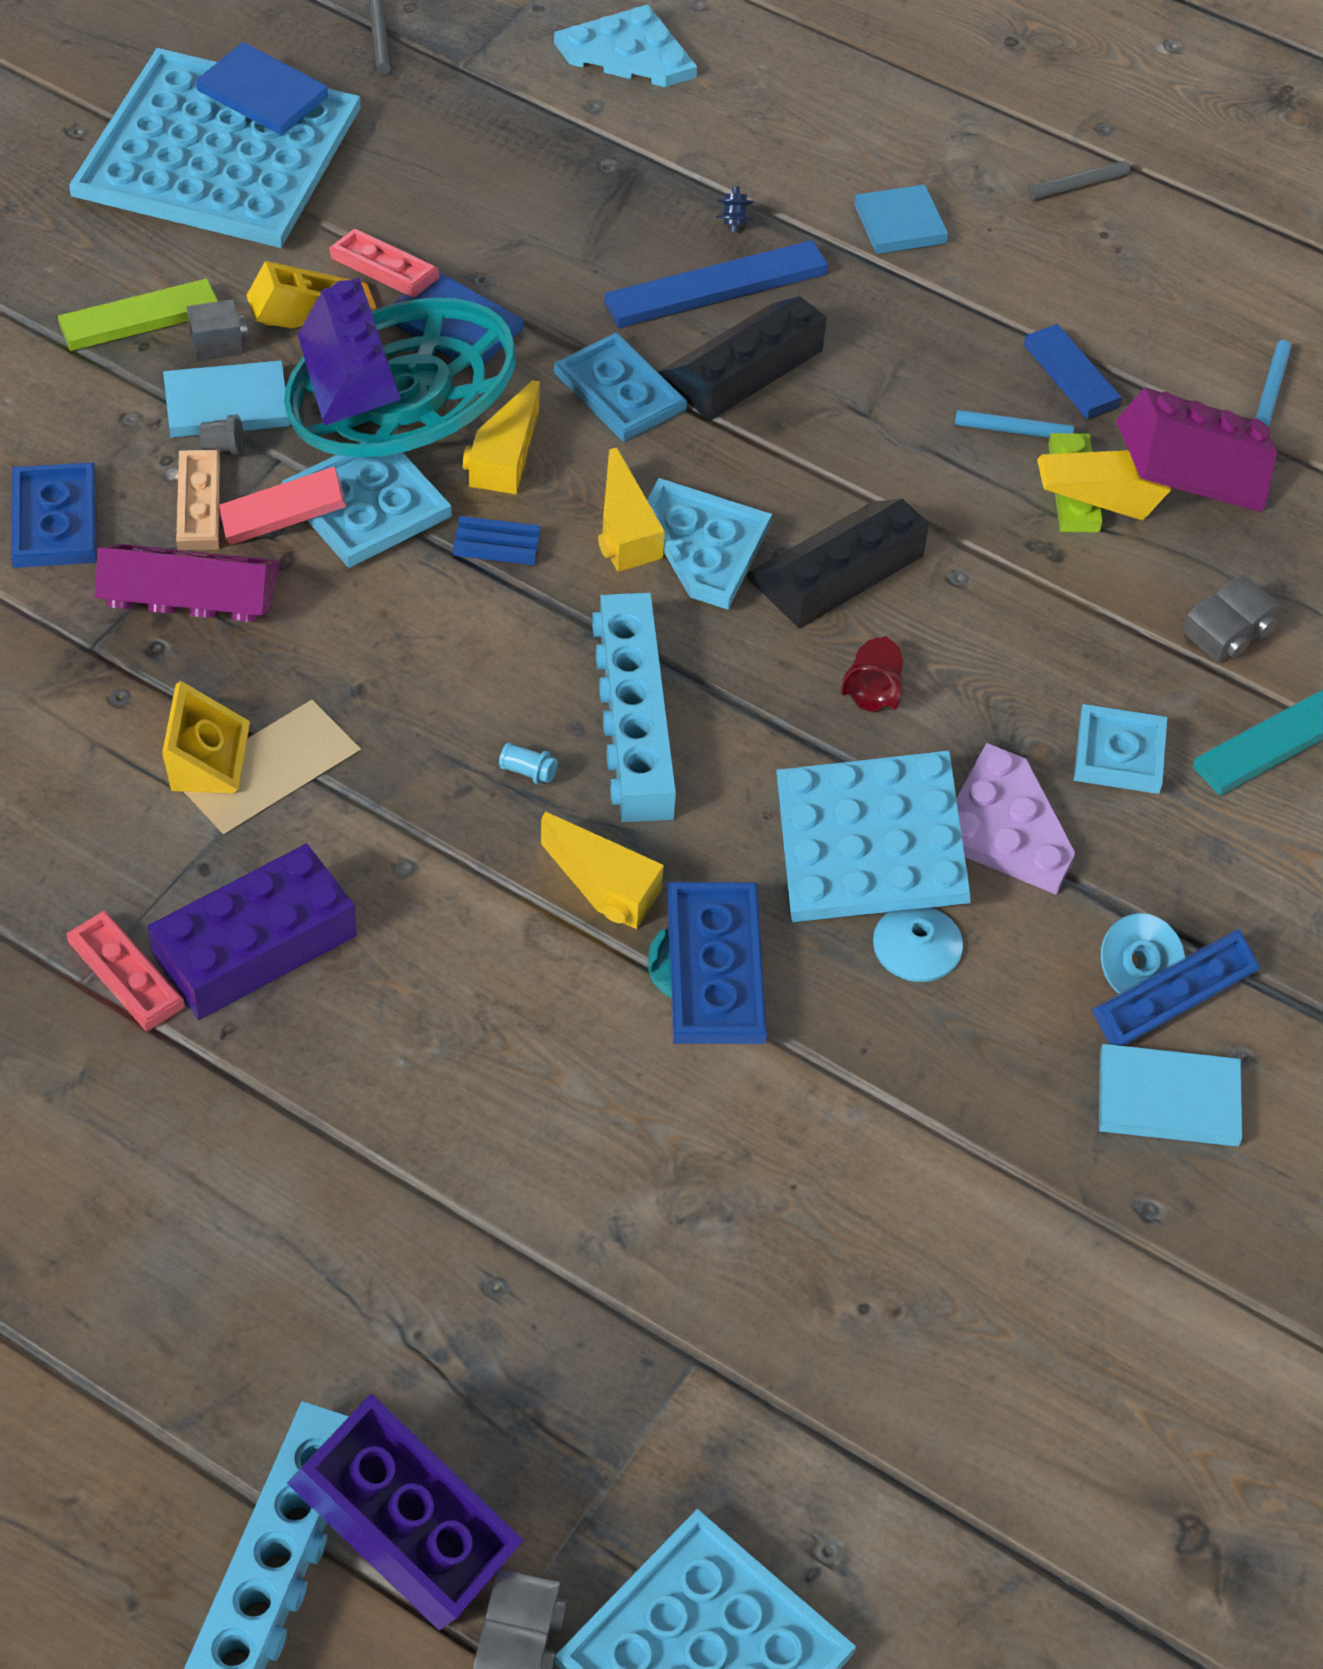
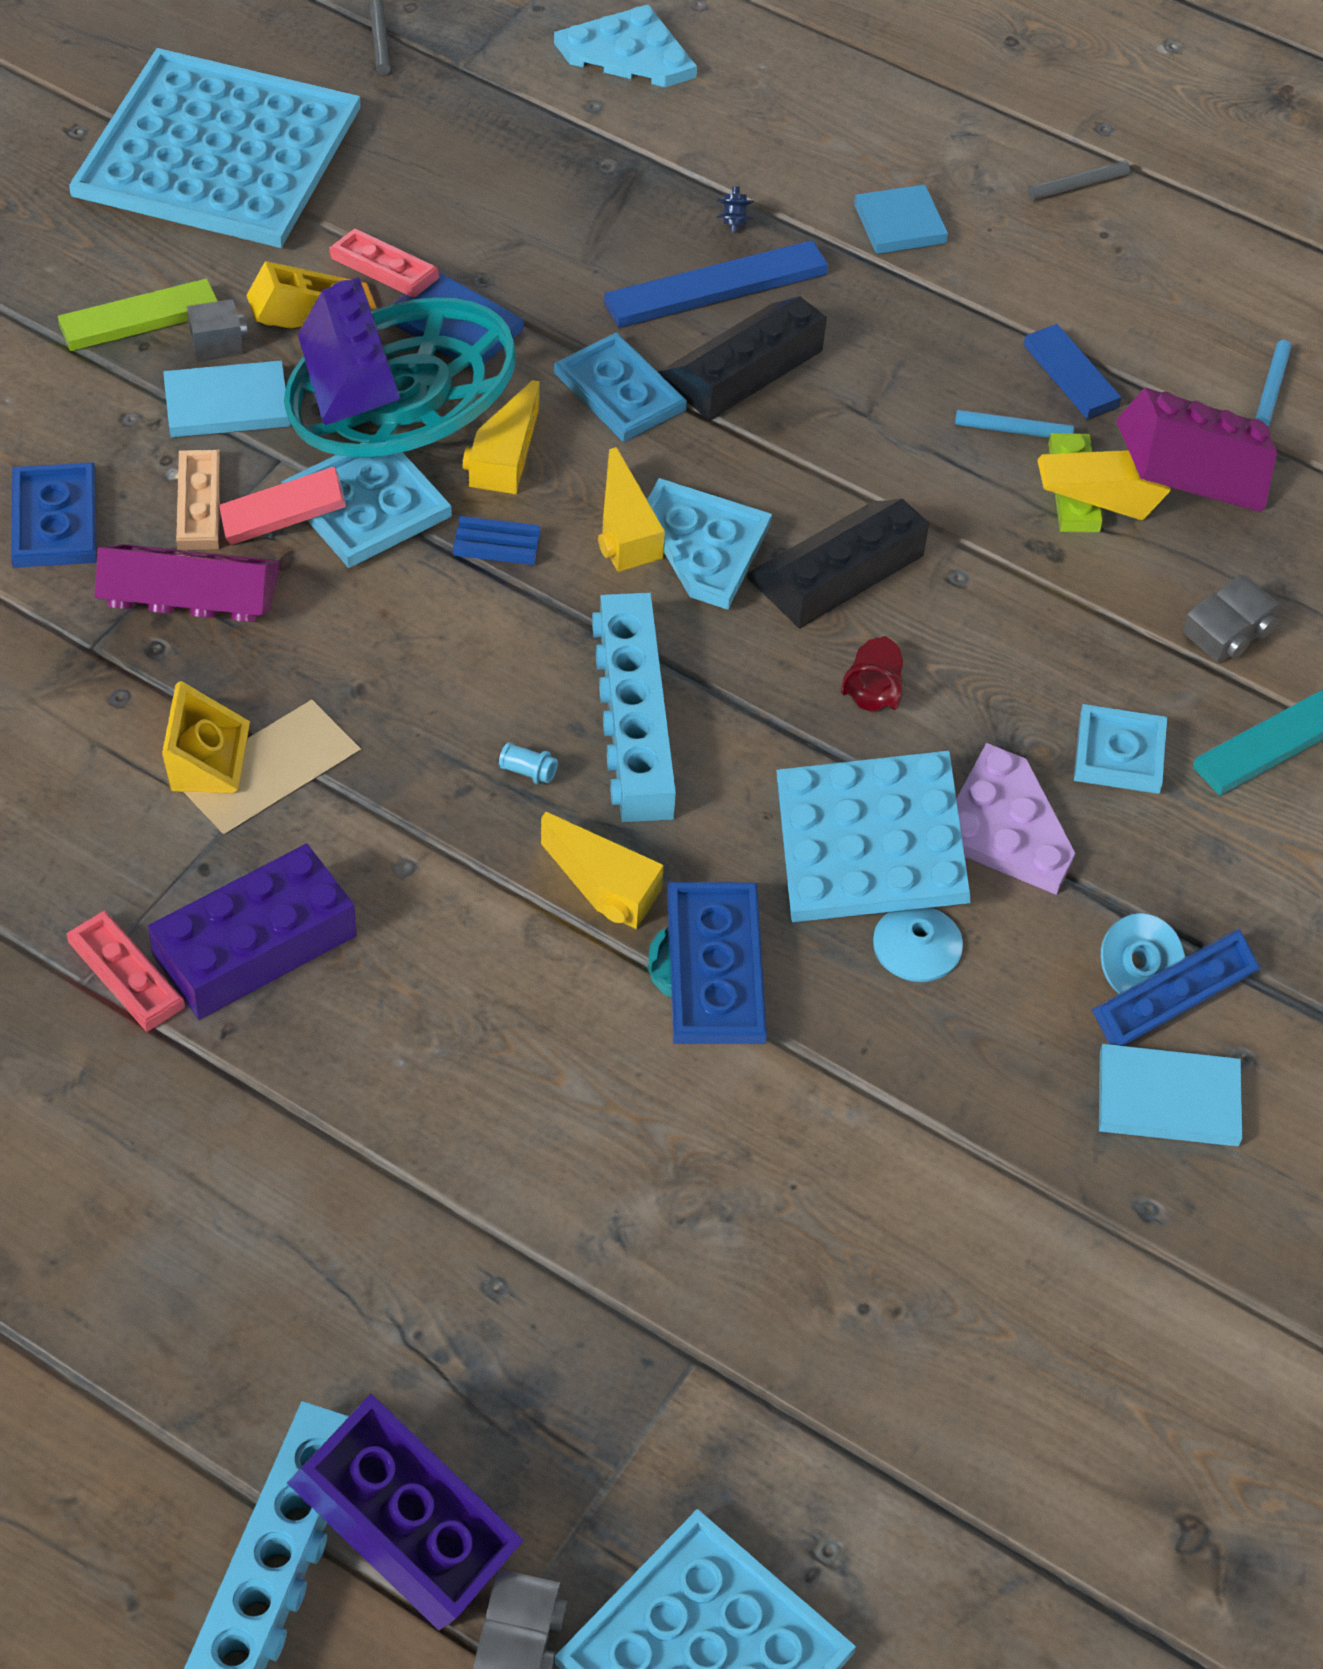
blue tile [196,42,328,136] -> none
dark grey piece [200,414,244,455] -> none

